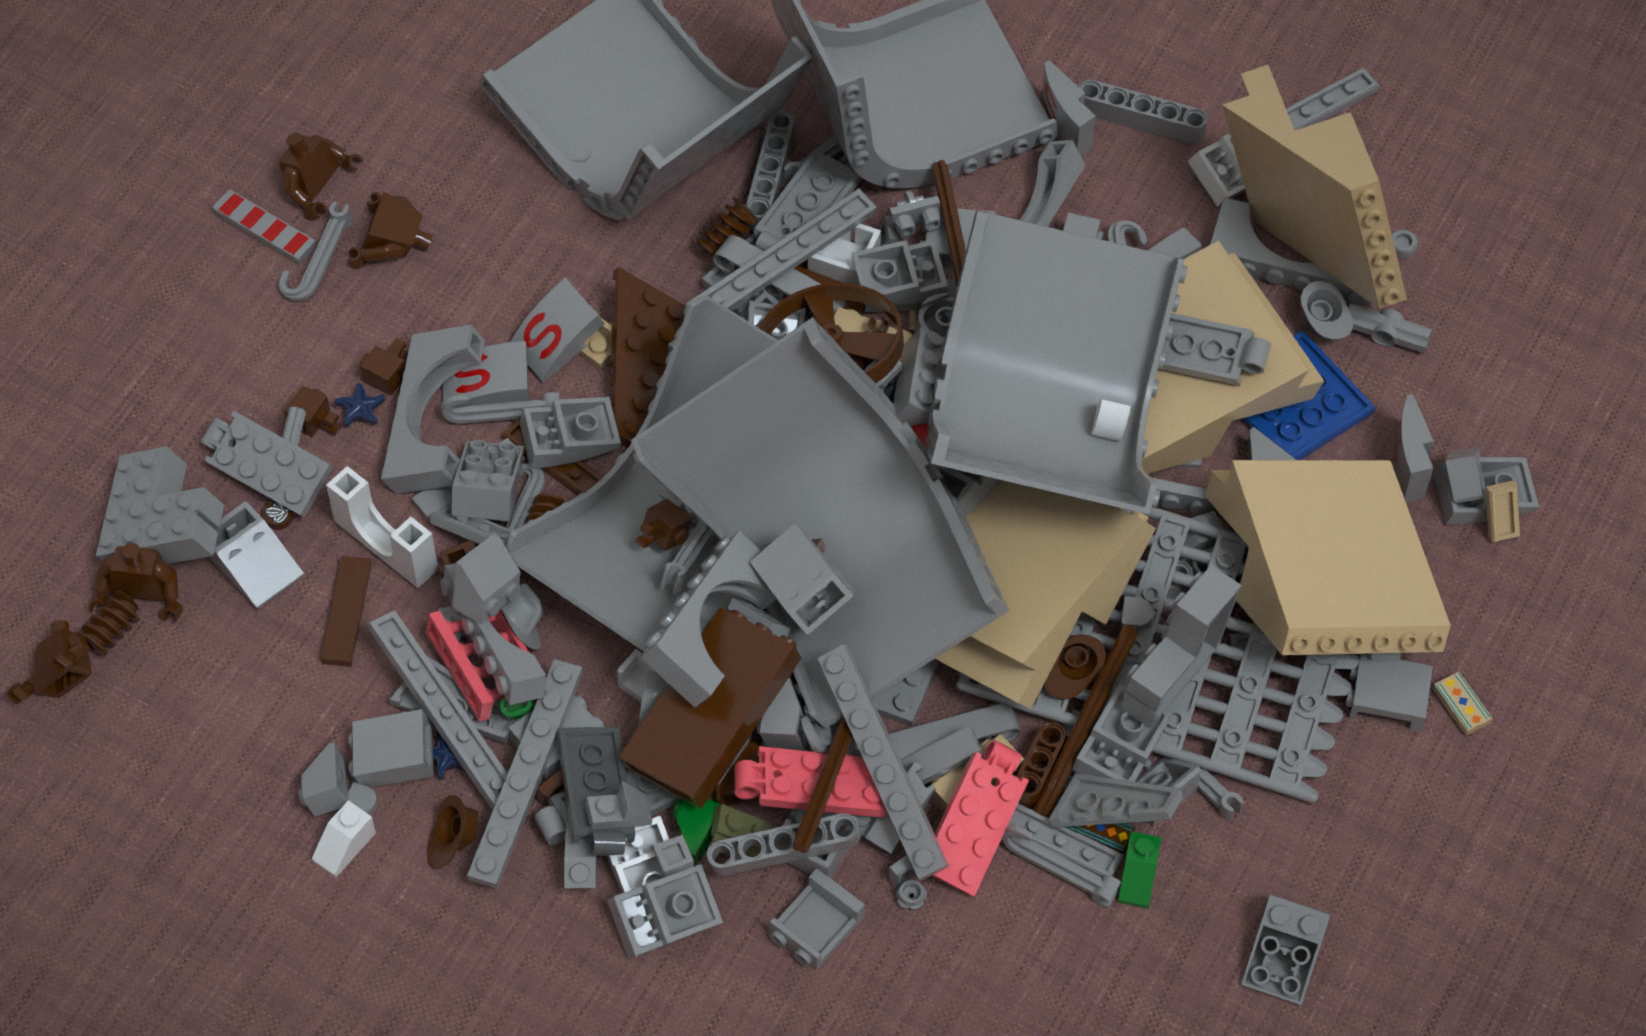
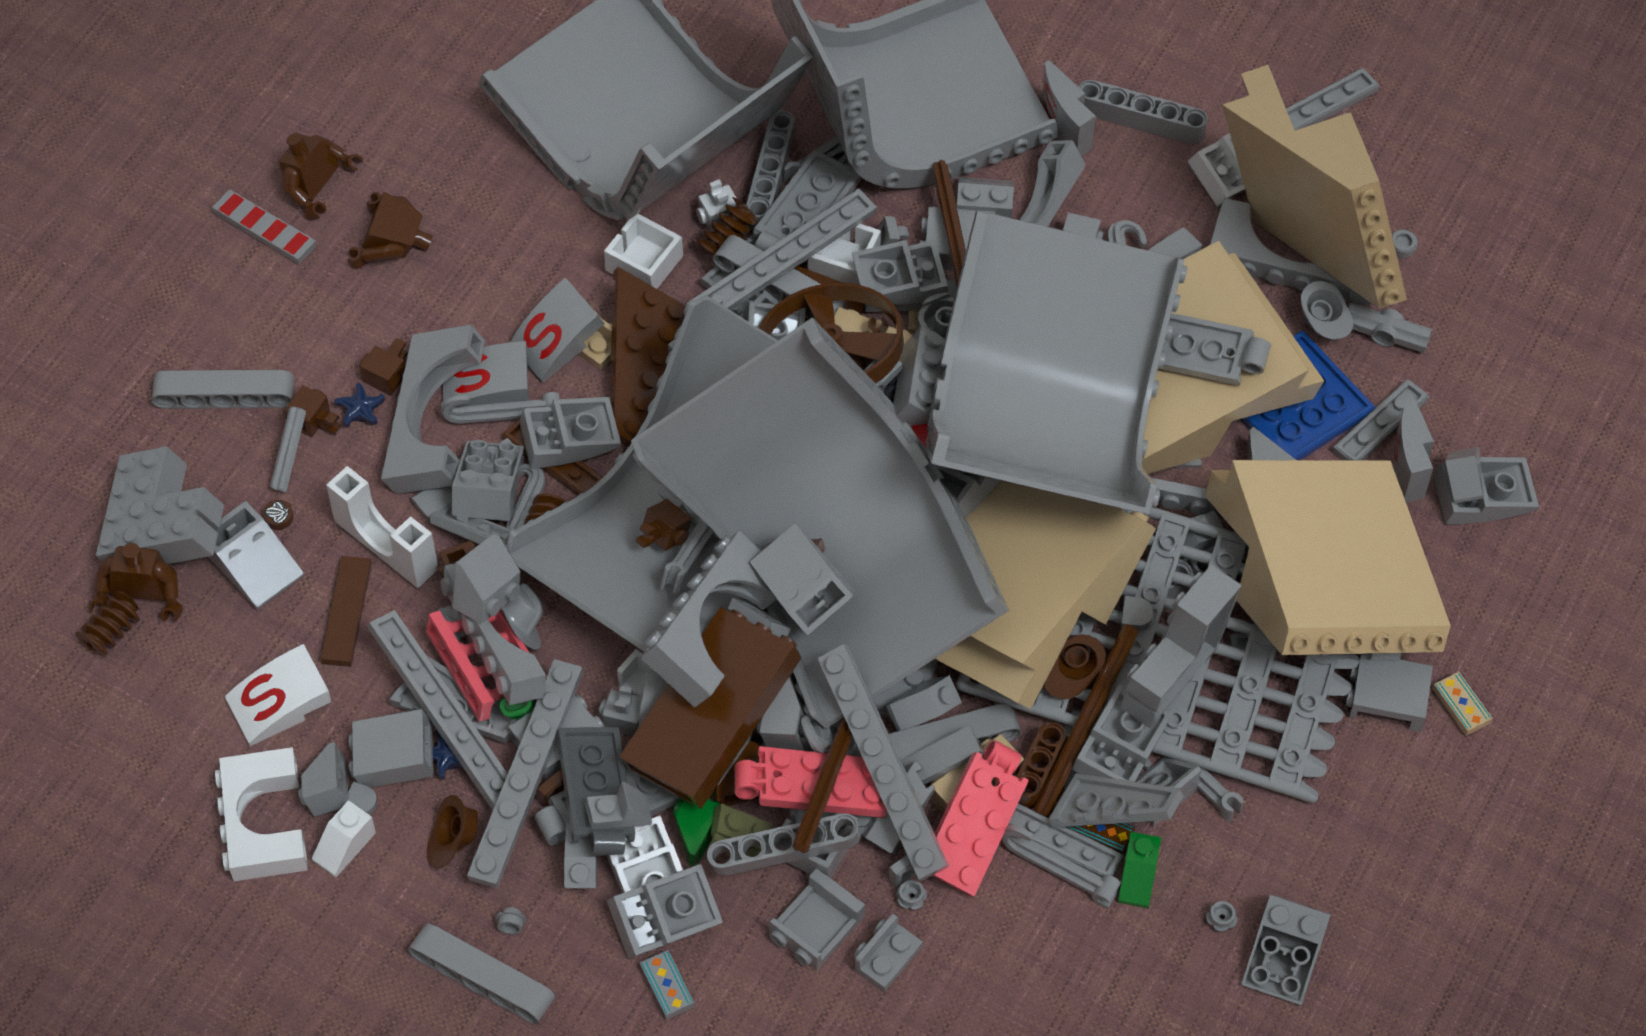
reddish brown torso [6,620,92,704] -> none
light grey hinge [200,410,334,518] -> none
light grey piece [279,201,353,301] -> none
light grey tile [653,835,694,877] -> none
light grey hips [888,190,940,238] -> none
white brick [1091,399,1131,442] -> none
tan tile [1486,480,1520,543] -> none
none -> light grey beam [151,370,294,409]
none -> white arch [215,747,308,881]
none -> white slope [225,644,331,746]
none -> light grey beam [408,923,555,1024]
none -> light grey plate [496,907,527,935]
none -> light grey brick [599,685,642,736]
none -> white piece [604,214,683,289]
none -> light grey tile [640,950,695,1020]
none -> white brick [696,179,736,232]
none -> light grey bracket [854,914,923,993]
none -> light grey slope [886,675,962,731]
none -> light grey slope [957,177,1014,218]
none -> light grey plate [1206,901,1237,932]
none -> light grey tile [1332,379,1430,460]

